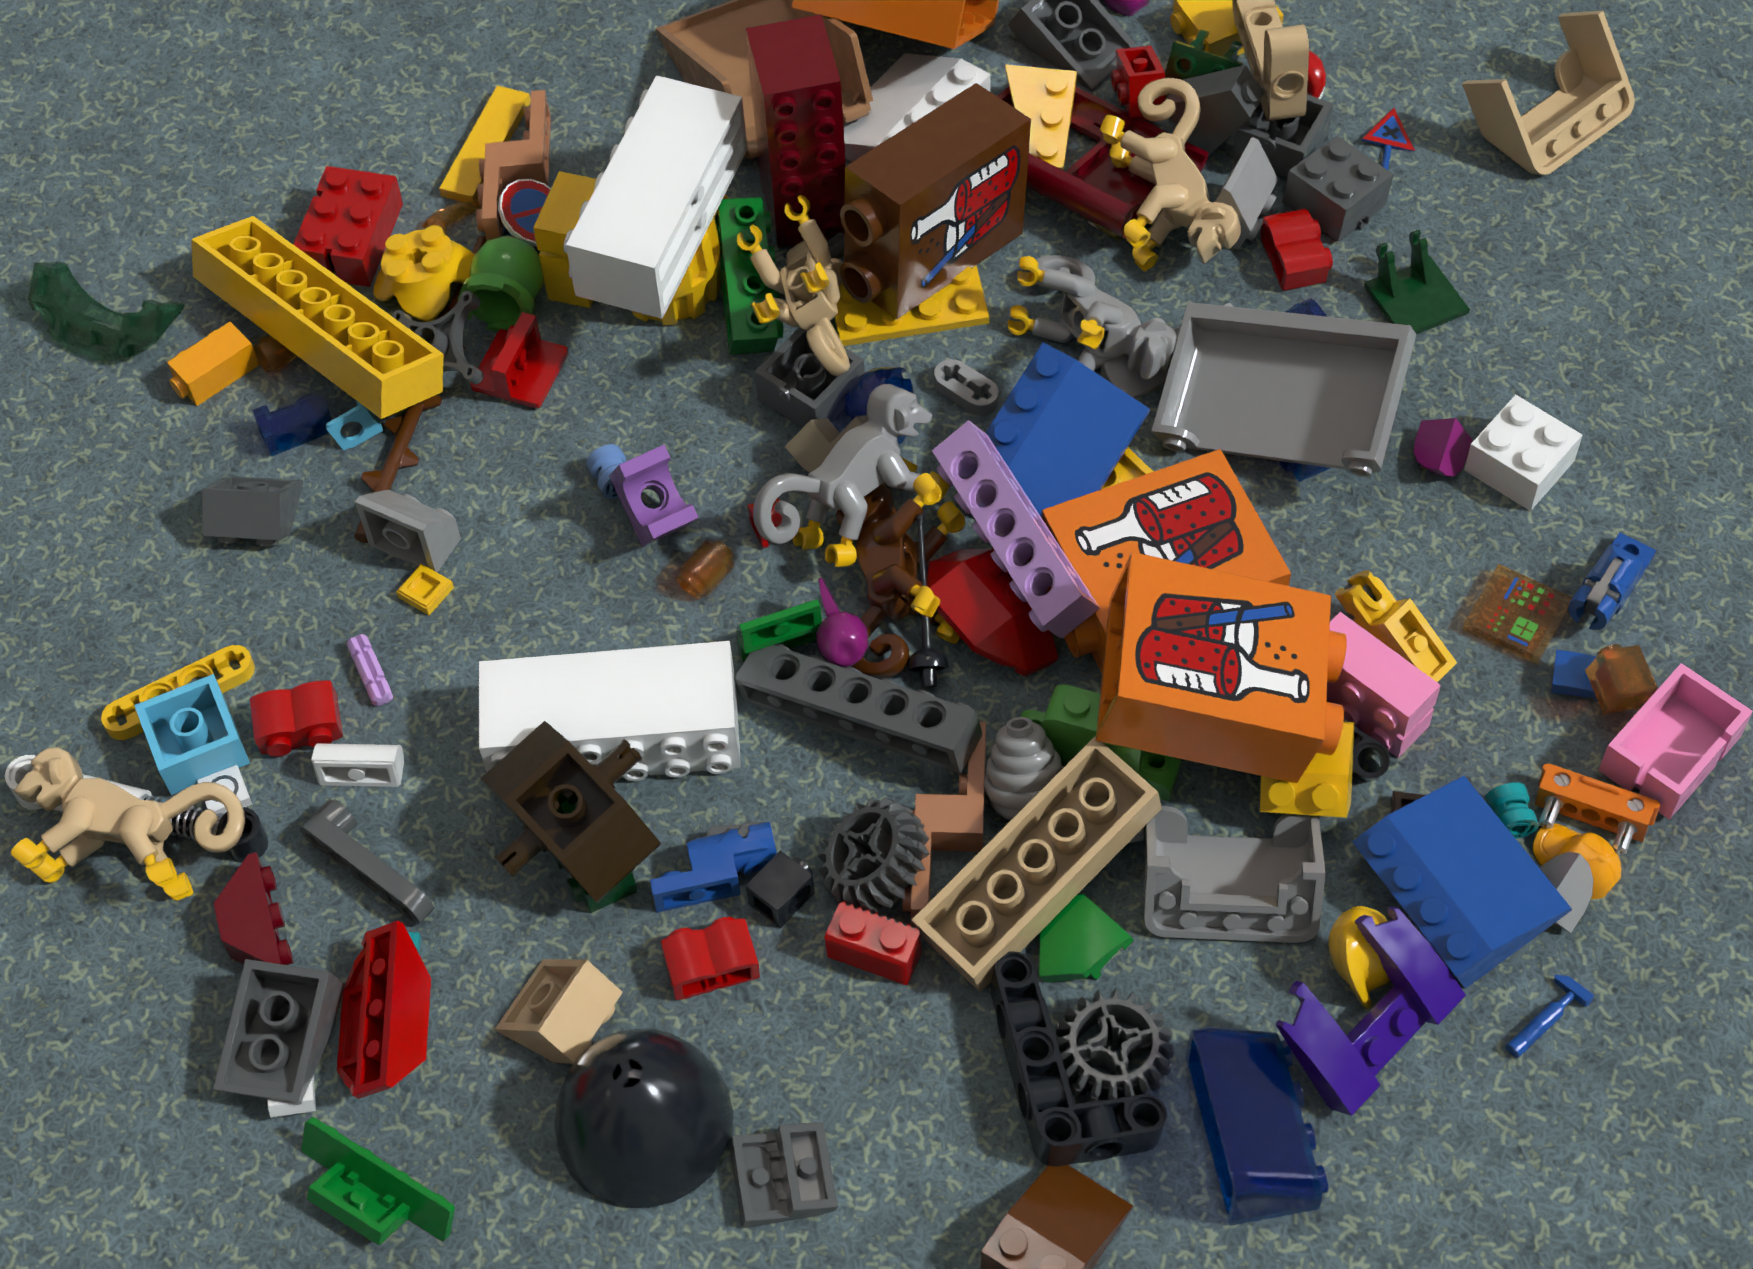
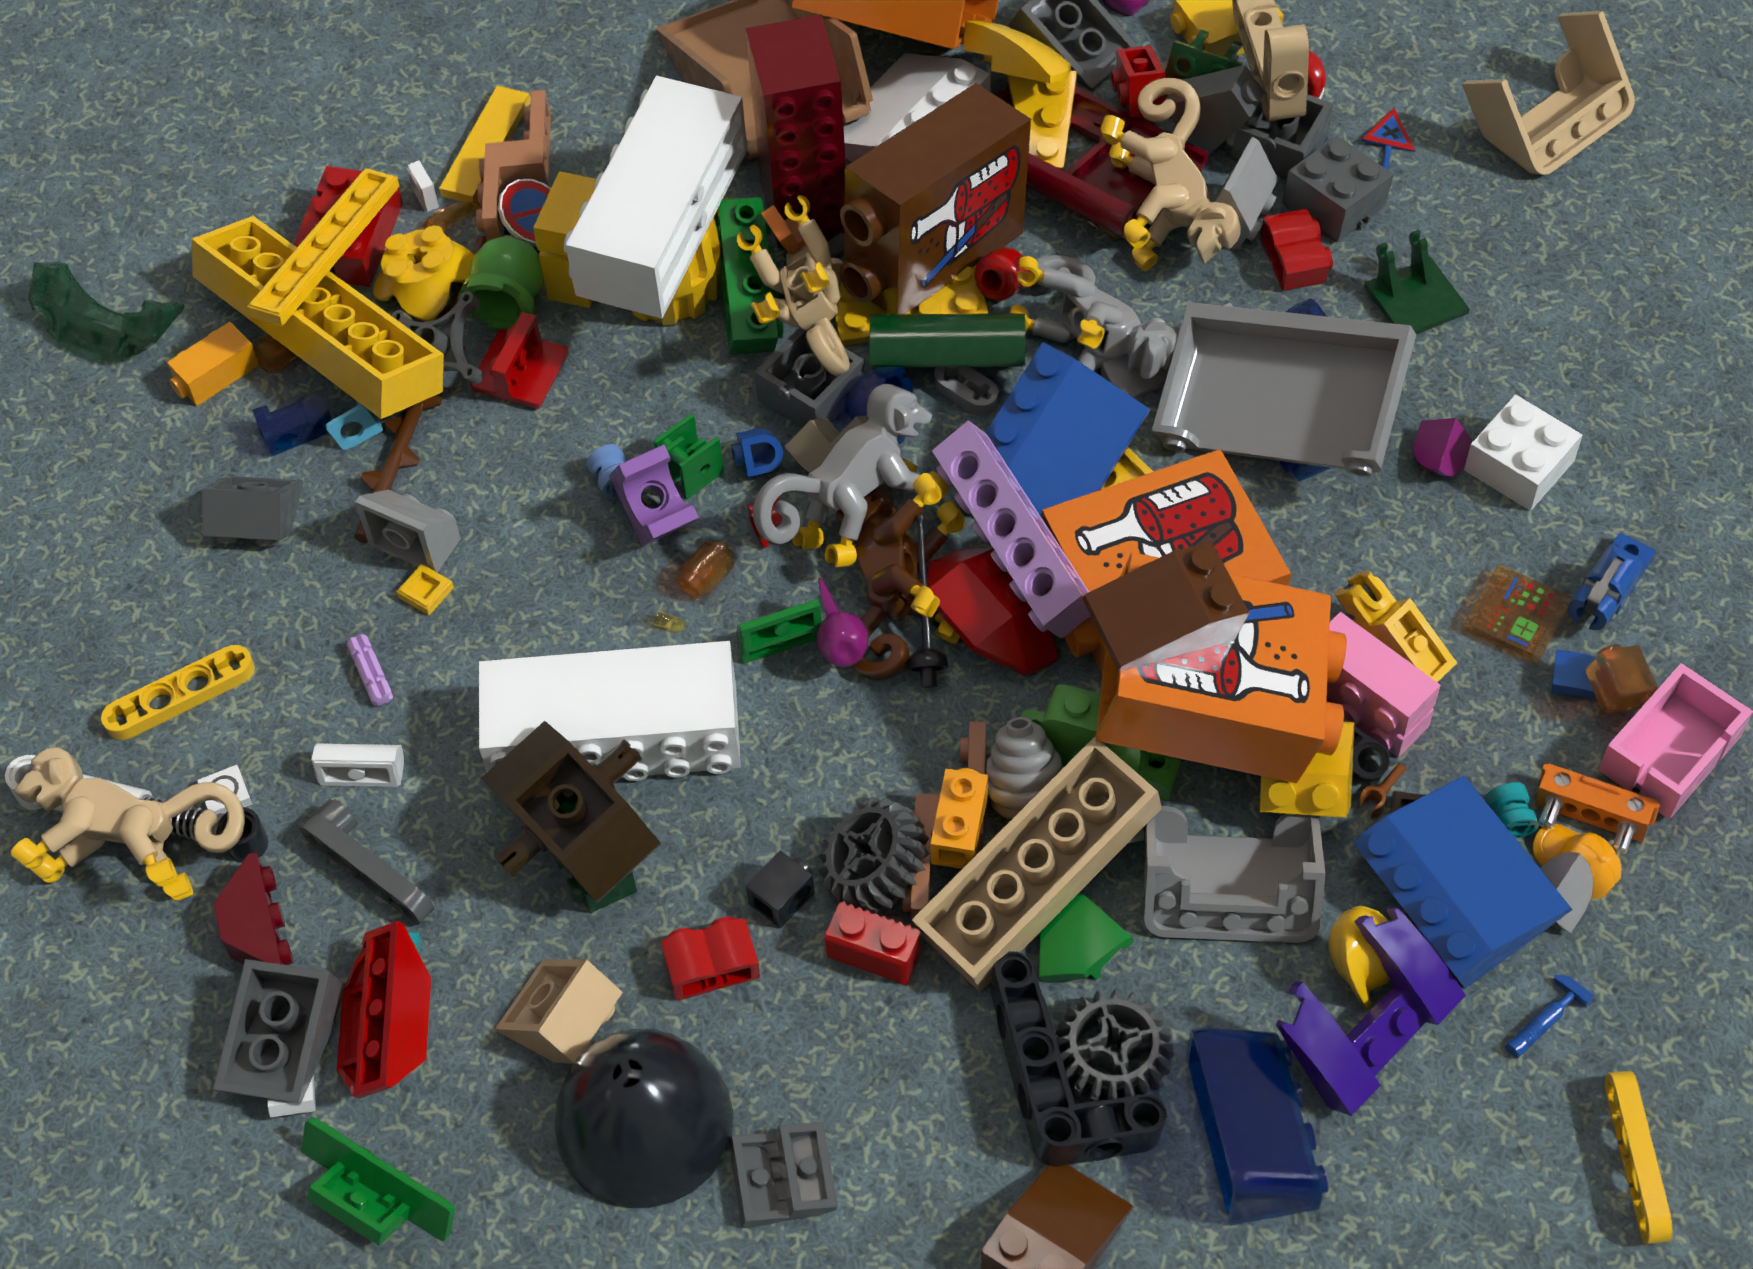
medium azure brick [134,674,250,795] -> none
red brick [249,680,343,757] -> none
blue plate [650,822,777,913] -> none
dark grey brick [734,644,983,774] -> none
none -> yellow tile [247,168,399,326]
none -> white tile [407,161,439,212]
none -> green piece [653,413,724,500]
none -> clear yellow piece [654,611,685,632]
none -> blue plate [731,429,783,477]
none -> orange slope [761,205,806,255]
none -> dark green brick [869,313,1025,367]
none -> light orange brick [930,768,988,869]
none -> yellow brick [963,20,1071,83]
none -> red head [974,247,1029,301]
none -> reddish brown slope [1083,541,1250,671]
none -> dark orange hand [1358,763,1407,818]
none -> yellow beam [1605,1070,1673,1245]

